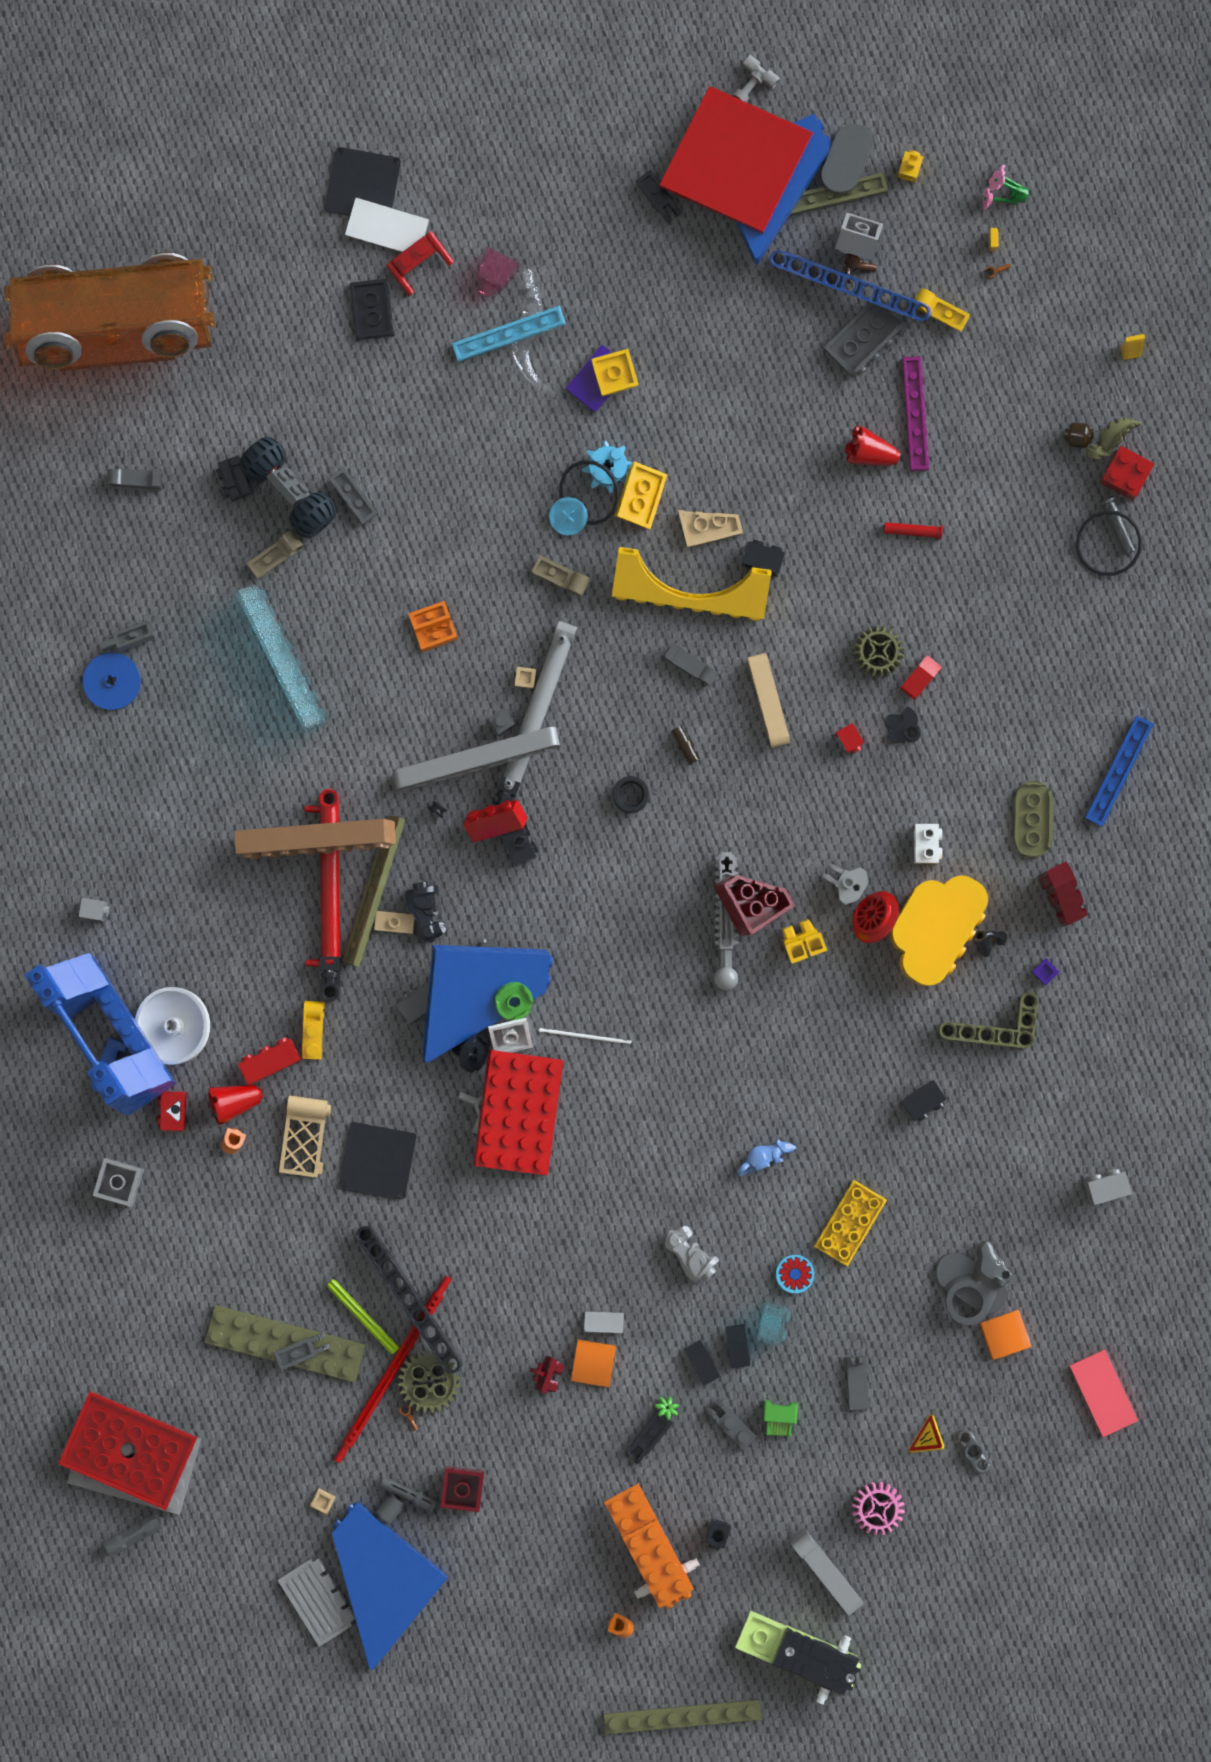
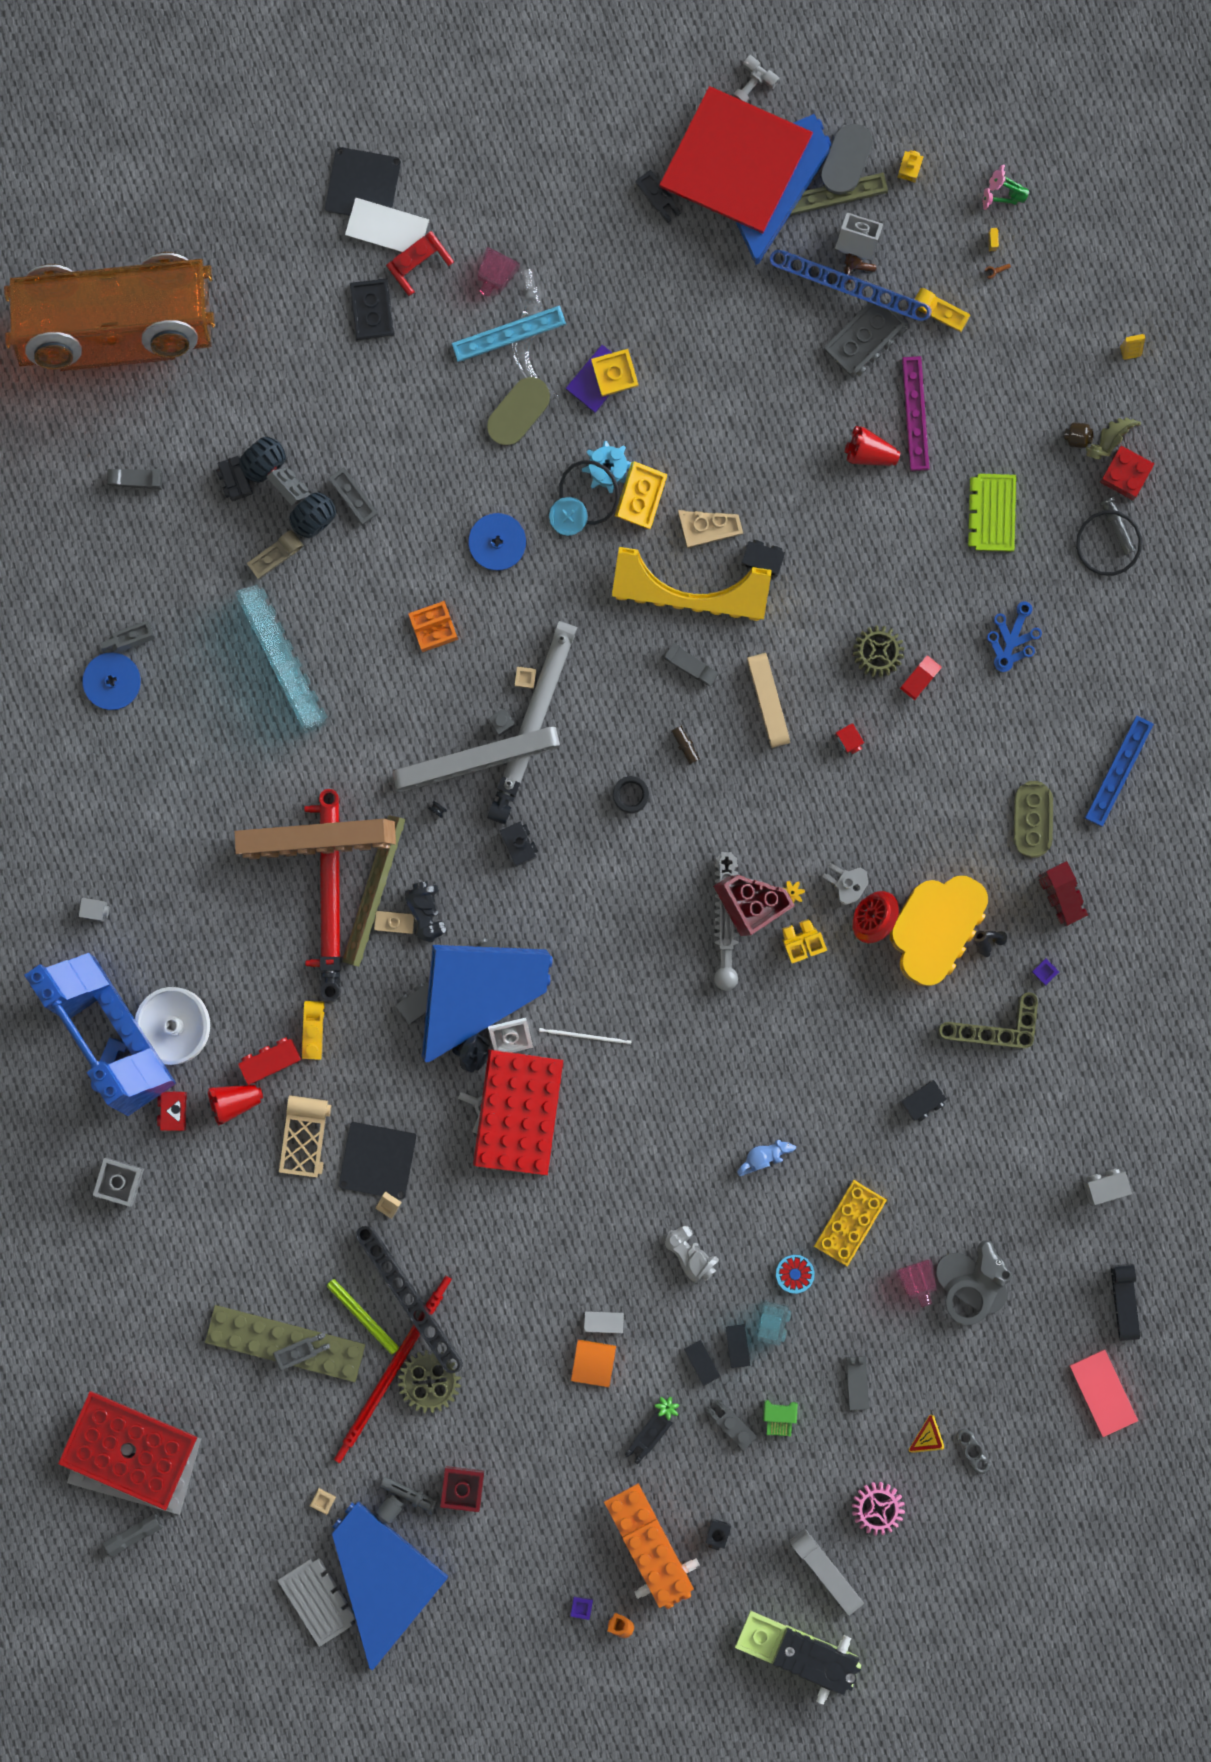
orange plate [221,1128,246,1154] -> none
dark orange hand [399,1404,418,1431] -> none
red brick [463,799,528,843] -> none
bright green tile [494,982,533,1020] -> none
dark red hips [530,1355,564,1394] -> none
dark tan plate [531,555,590,597] -> none
olive plate [604,1699,762,1734] -> none
red pin [884,522,943,540] -> none
black plate [887,707,921,743] -> none
white brick [914,824,942,864] -> none
orange slope [979,1310,1031,1360] -> none
none -> tan plate [375,1192,402,1219]
none -> blue piece [469,513,526,571]
none -> olive tile [487,377,550,445]
none -> dark purple plate [570,1596,593,1620]
none -> yellow plant [784,881,805,903]
none -> clear pink torso [895,1258,936,1307]
none -> lime hinge [968,474,1016,552]
none -> blue plant [987,601,1042,672]
none -> black beam [1111,1263,1140,1341]

